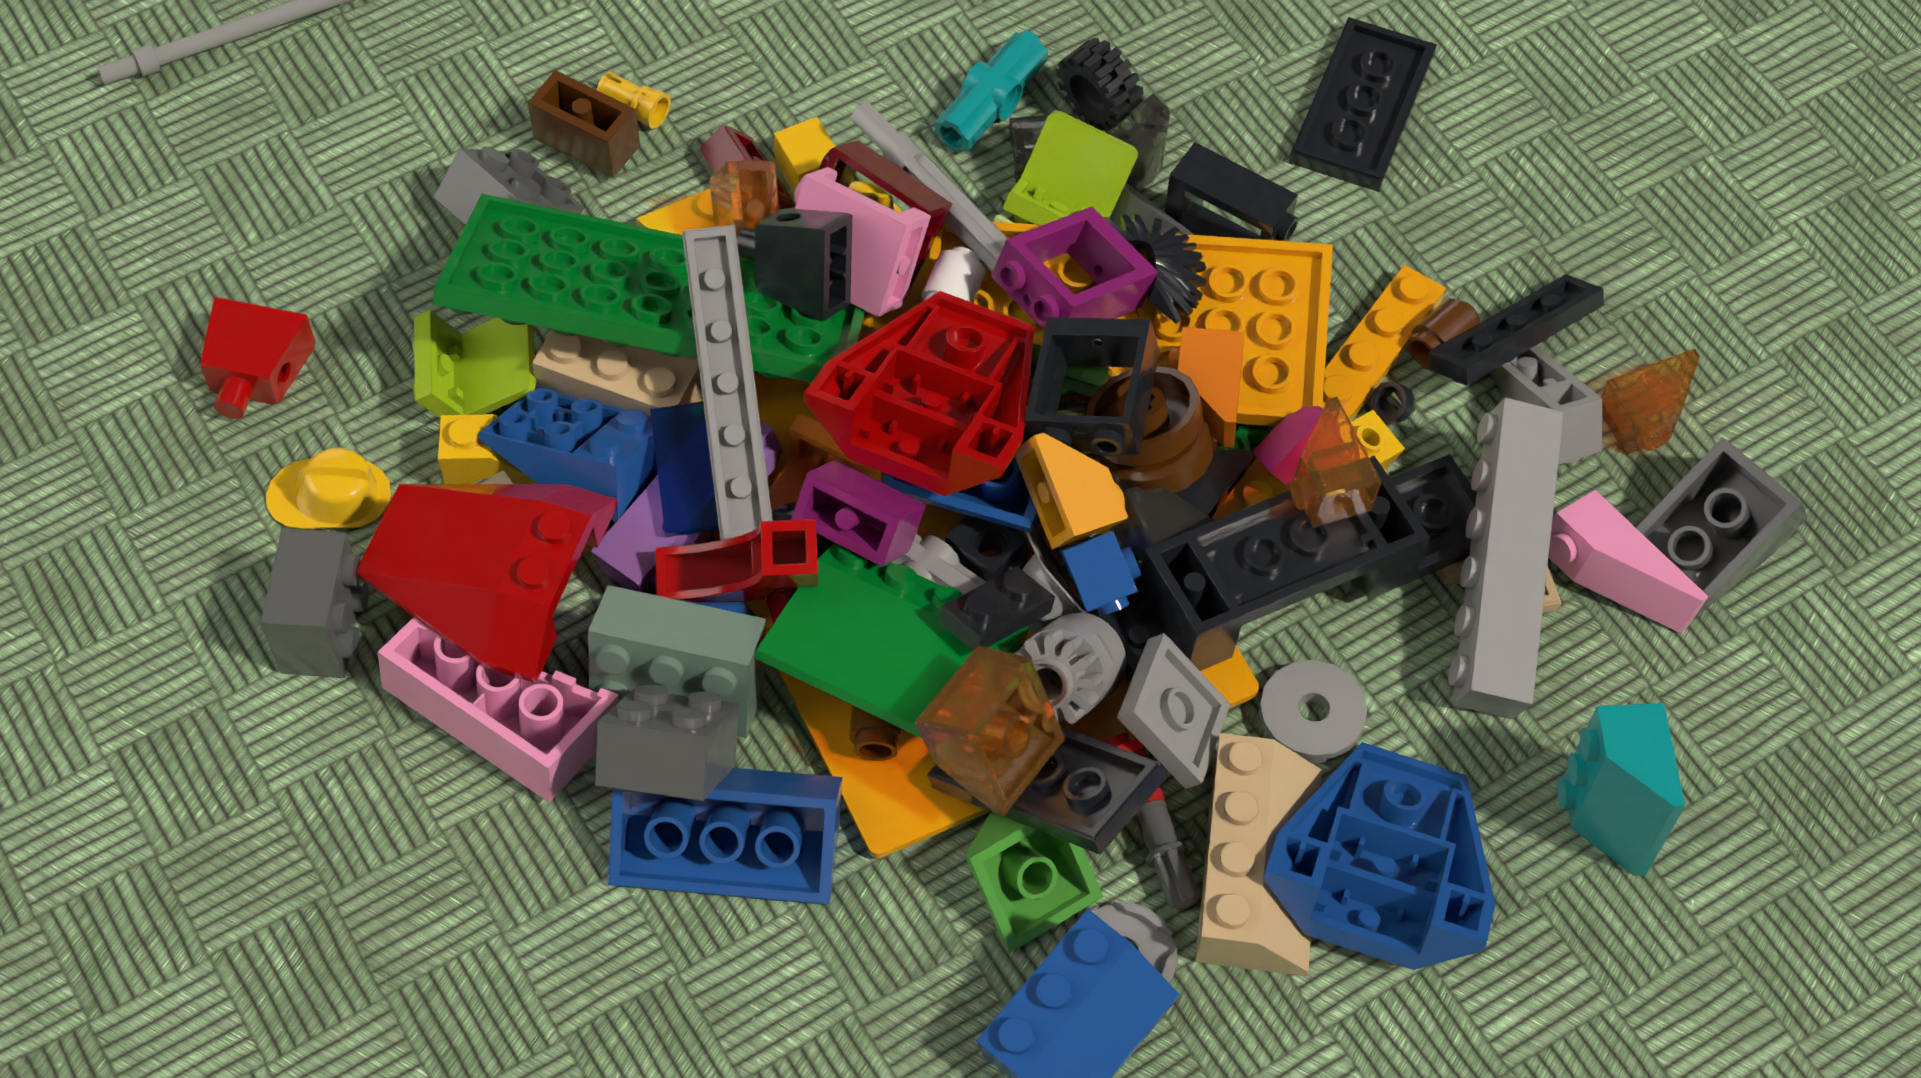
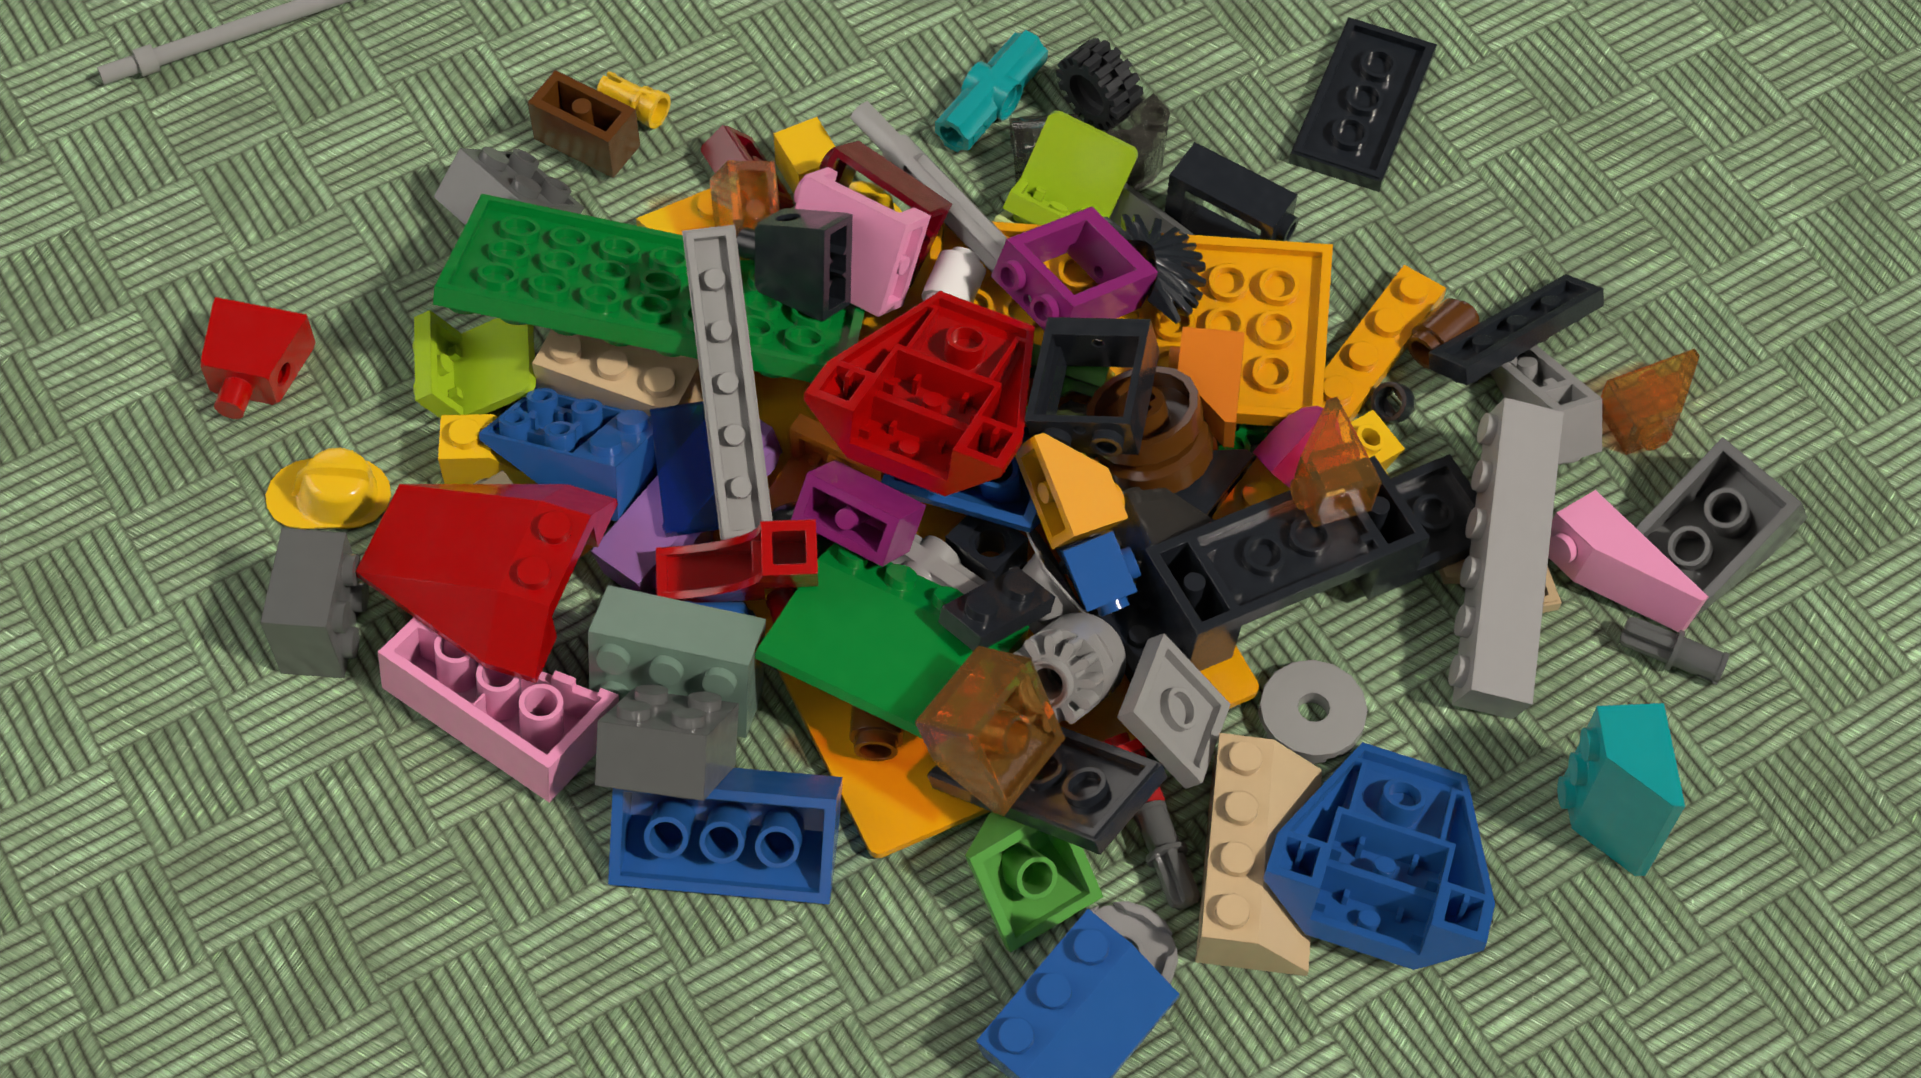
none -> dark grey axle [1619,617,1730,685]

